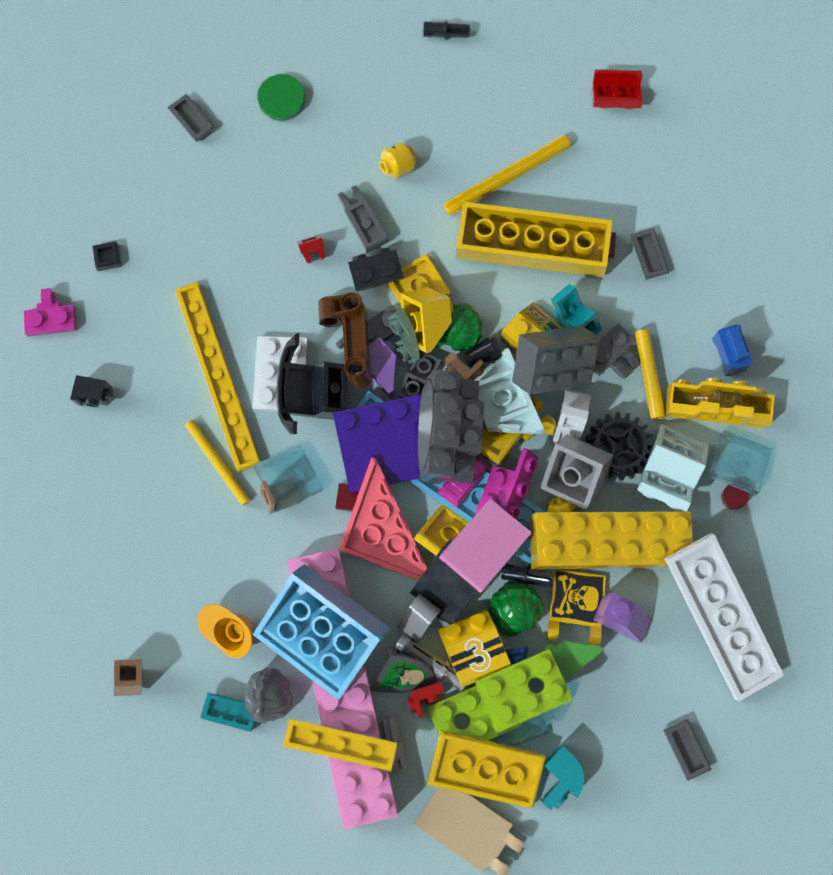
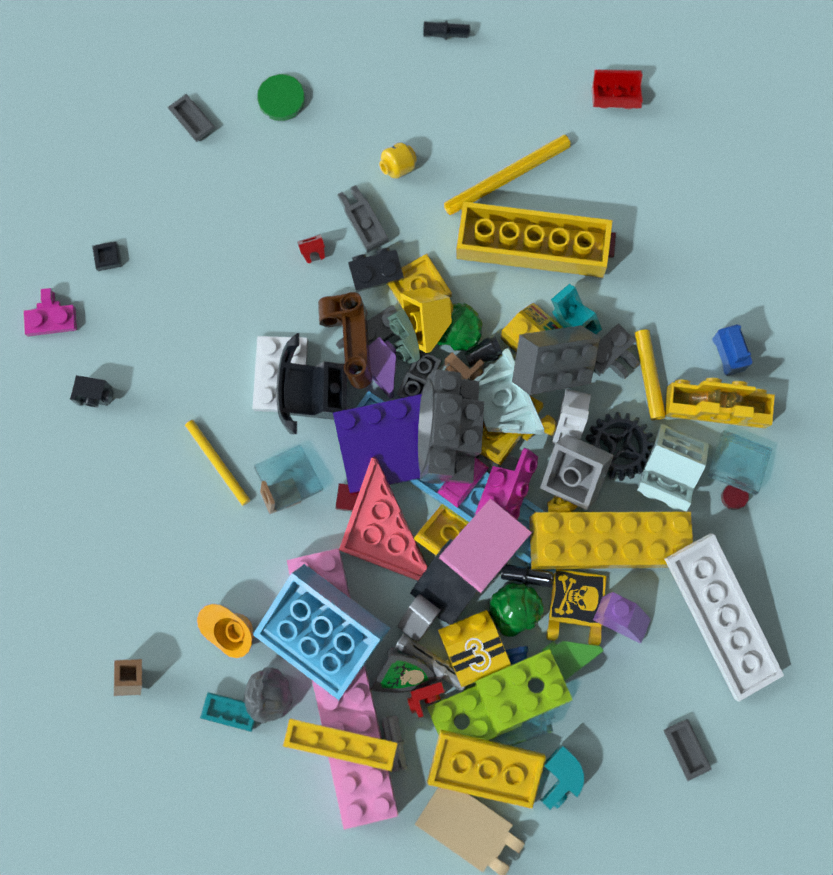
yellow tile [175,282,262,473] -> none
dark grey tile [630,228,670,280] -> none

